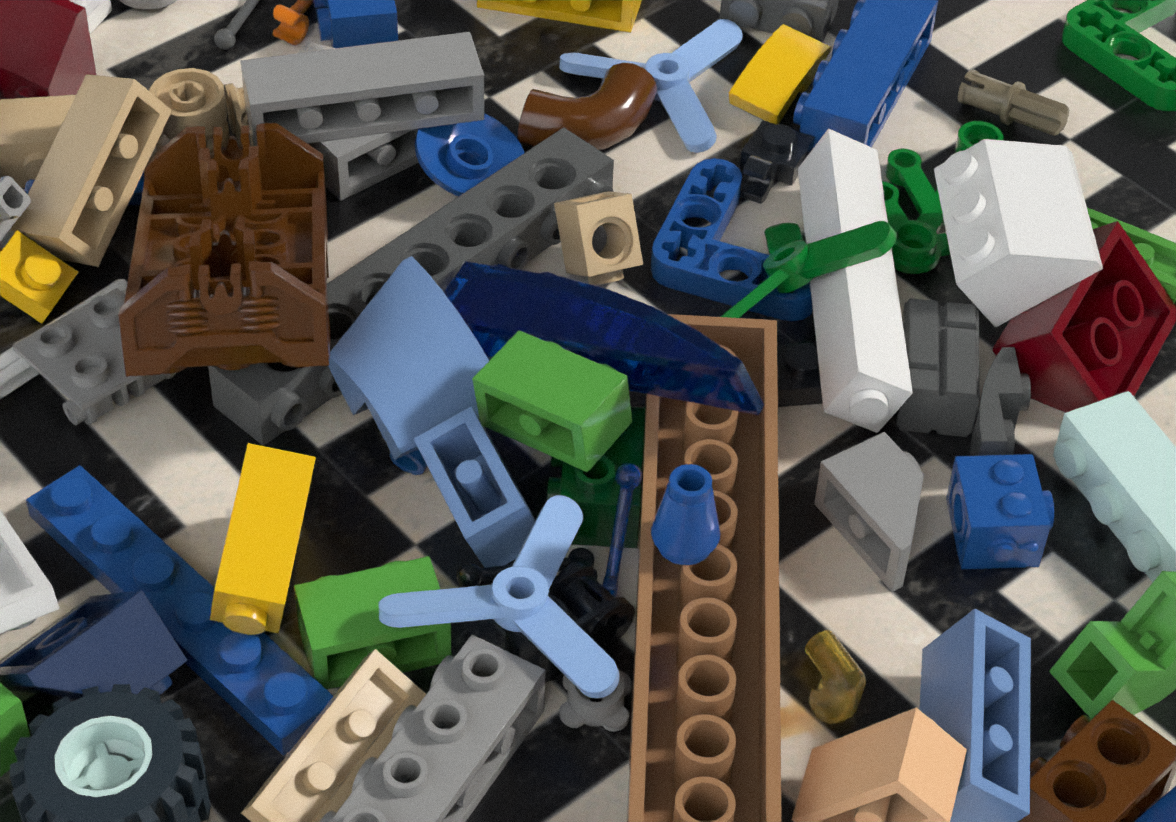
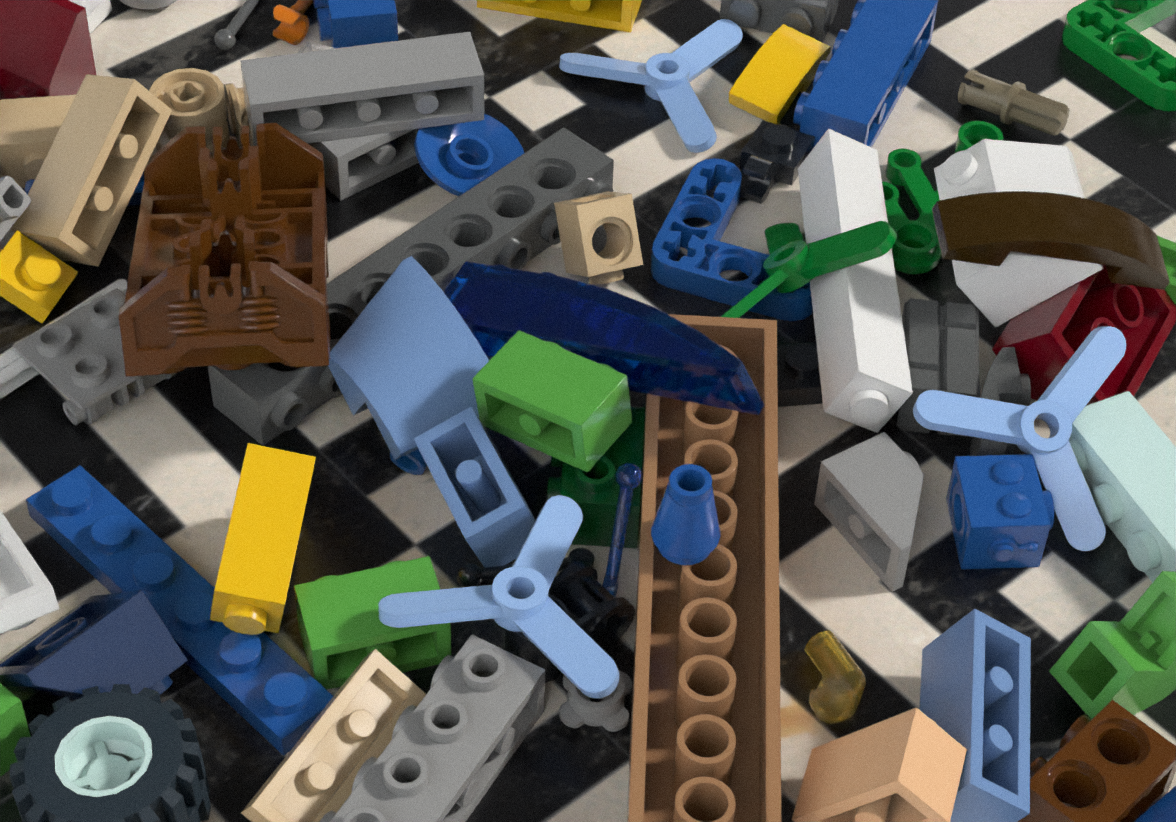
reddish brown cylinder [518,63,657,151] -> none
none -> light blue piece [913,326,1126,551]
none -> dark brown slope [932,191,1170,290]

